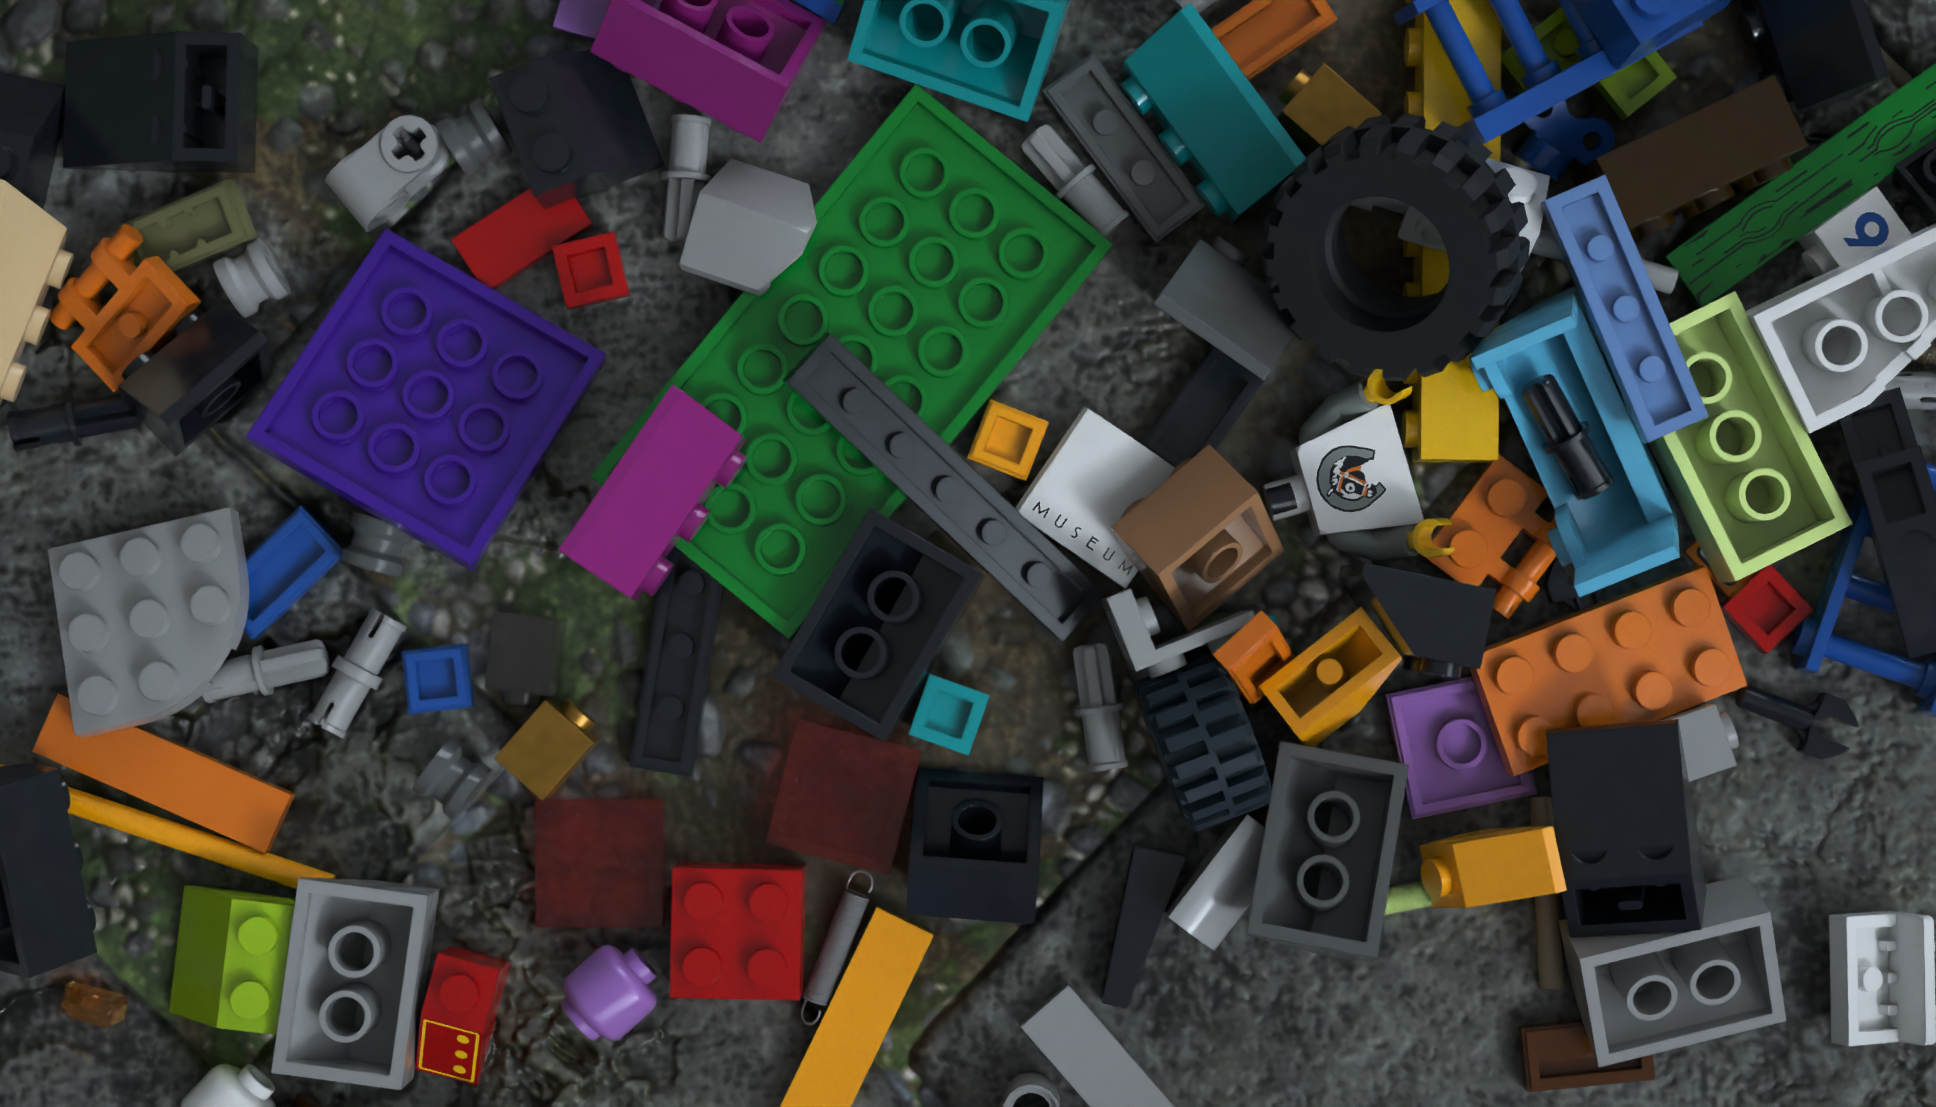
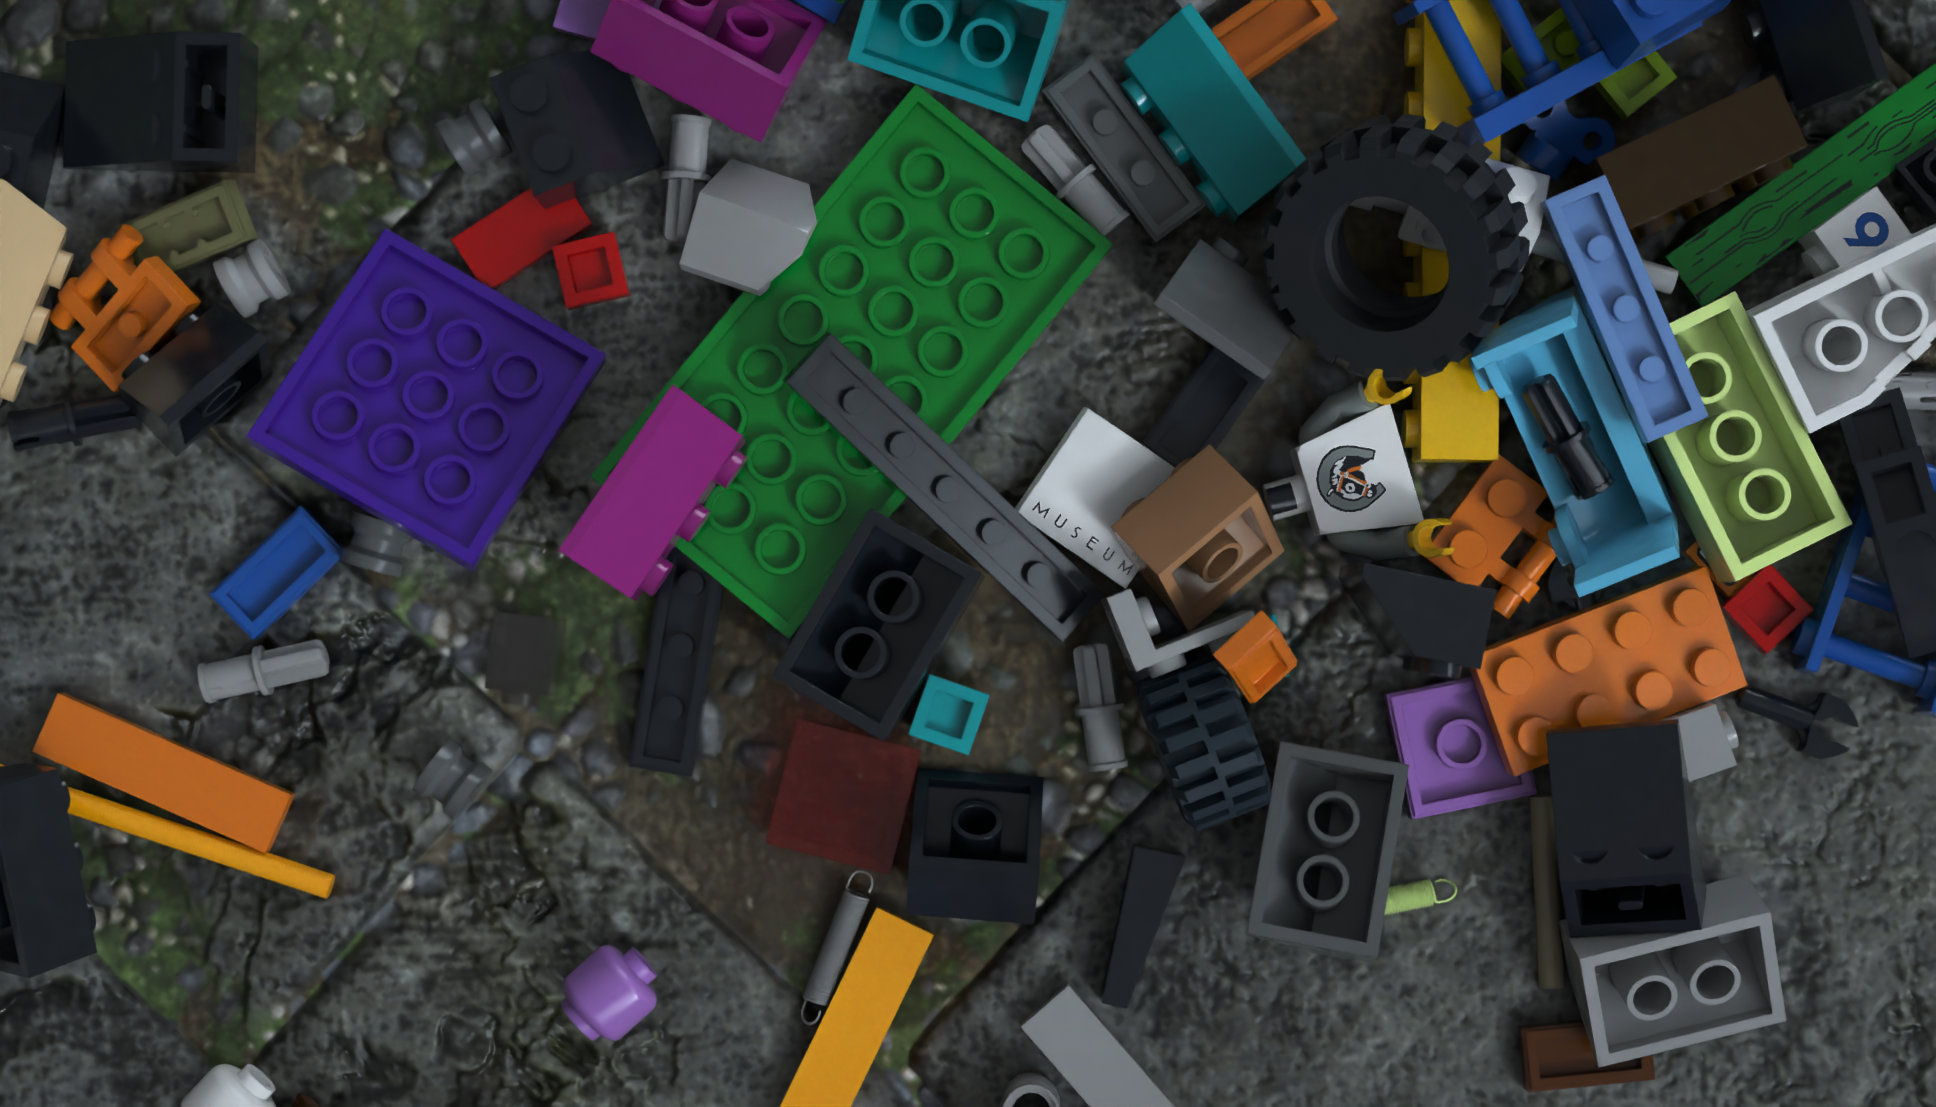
light grey plate [48,507,250,737] -> none
clear orange tile [60,981,129,1028] -> none
lime slope [169,885,296,1035] -> none
light grey slope [271,877,440,1090] -> none
light grey pin [307,607,407,738] -> none
light grey piece [325,115,451,232] -> none
blue tile [401,644,475,714] -> none
red slope [415,945,512,1086] -> none
pearl gold brick [494,698,601,801] -> none
clear red plate [535,798,666,927] -> none
red brick [670,862,806,1001] -> none
light orange tile [967,399,1049,482] -> none
light grey brick [1165,813,1265,951] -> none
light orange slope [1259,607,1402,747] -> none
pearl gold brick [1277,63,1382,153] -> none
light orange slope [1419,826,1567,908] -> none
white bracket [1829,911,1936,1046] -> none

